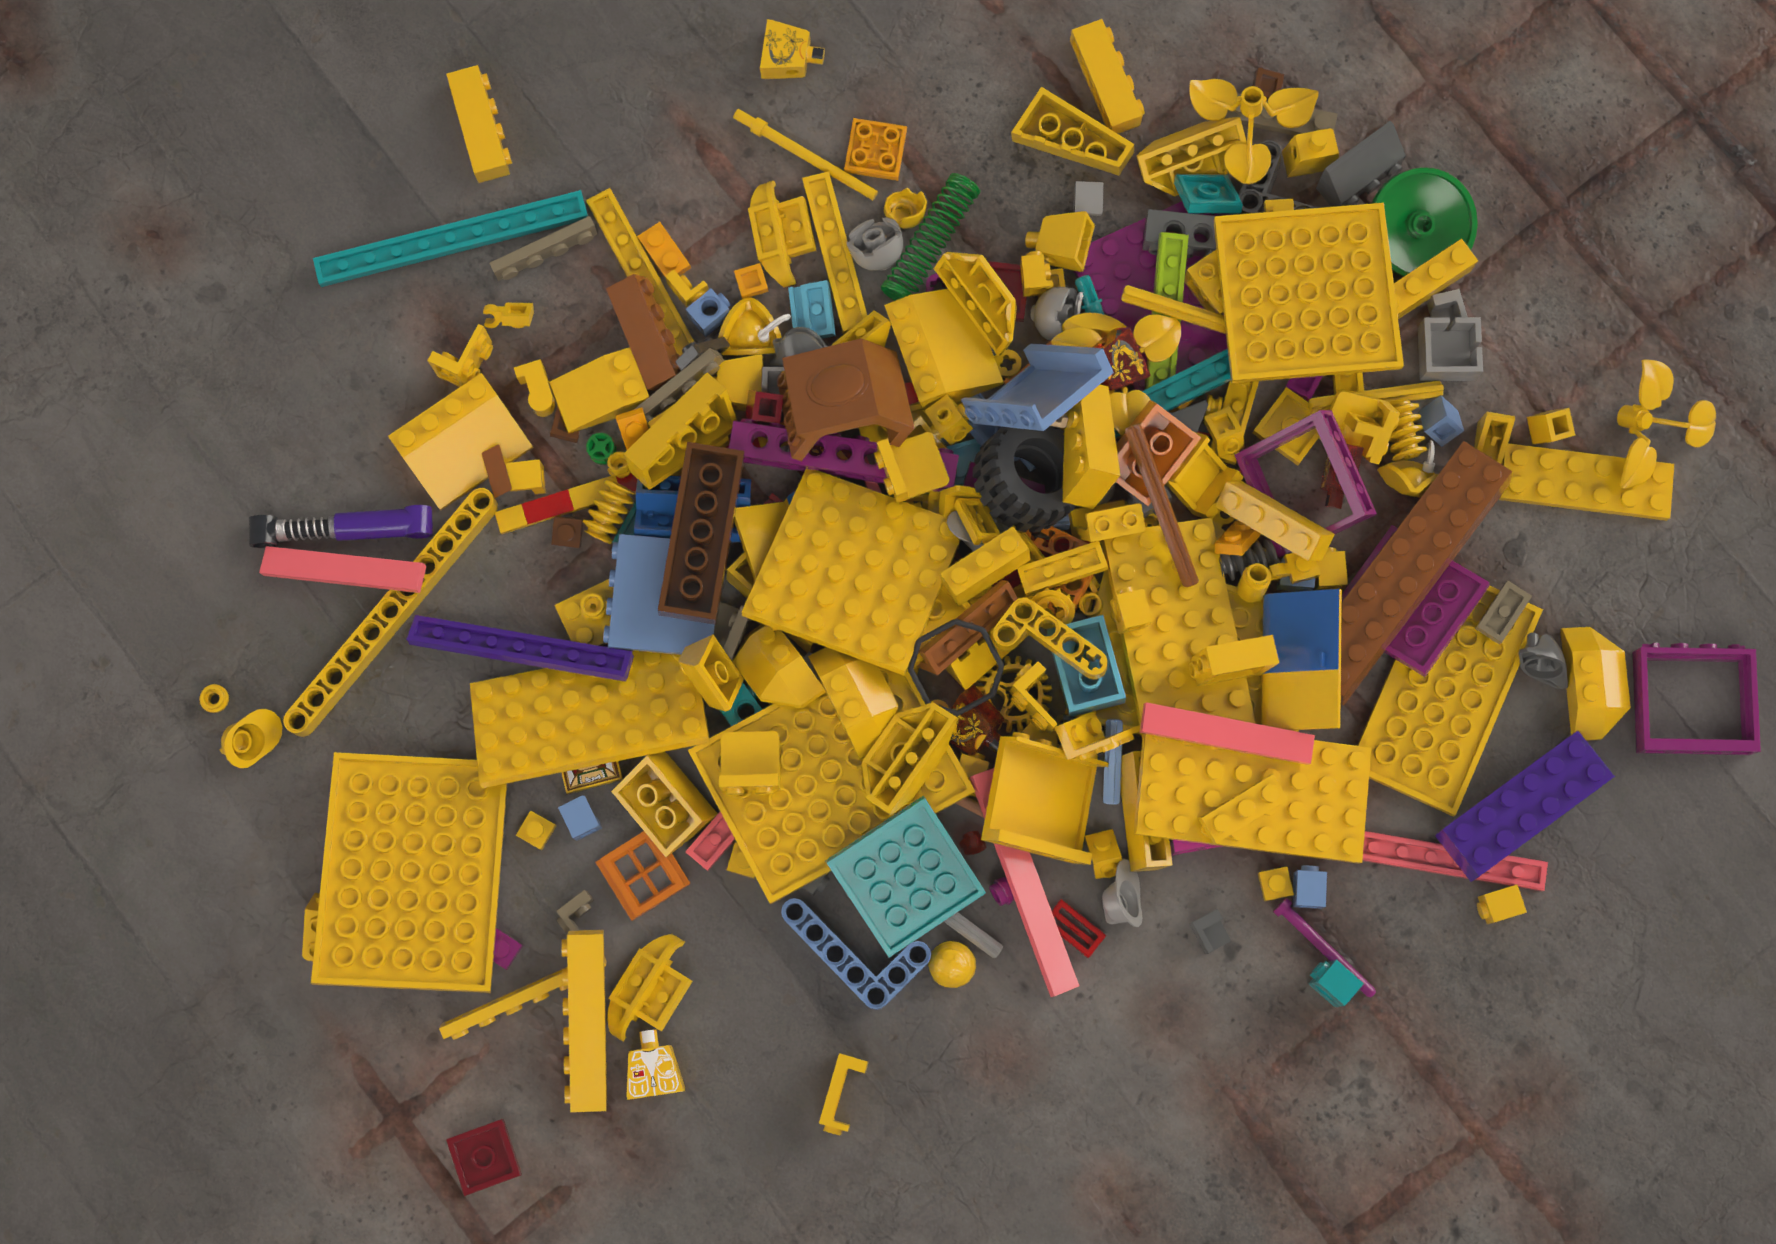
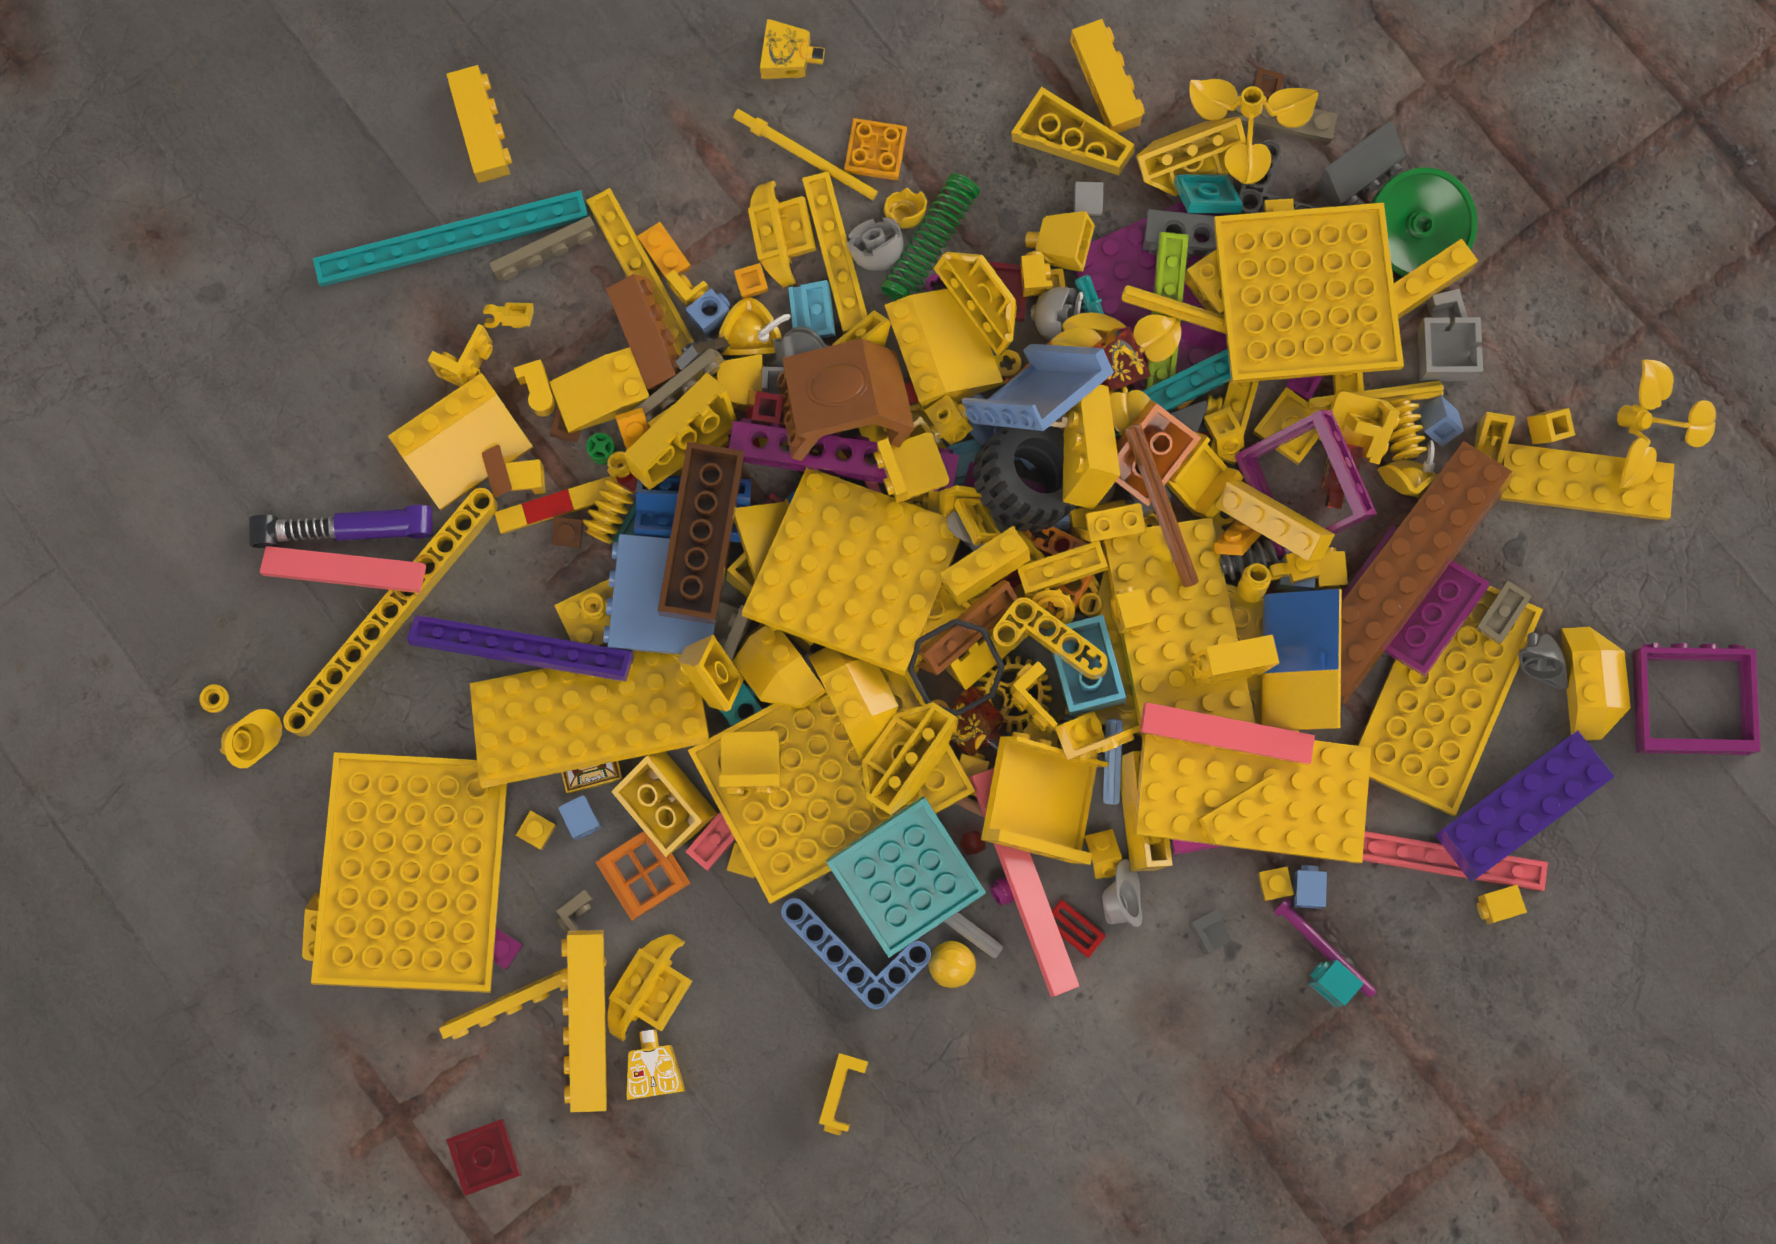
yellow torso [1282,128,1339,178] -> none

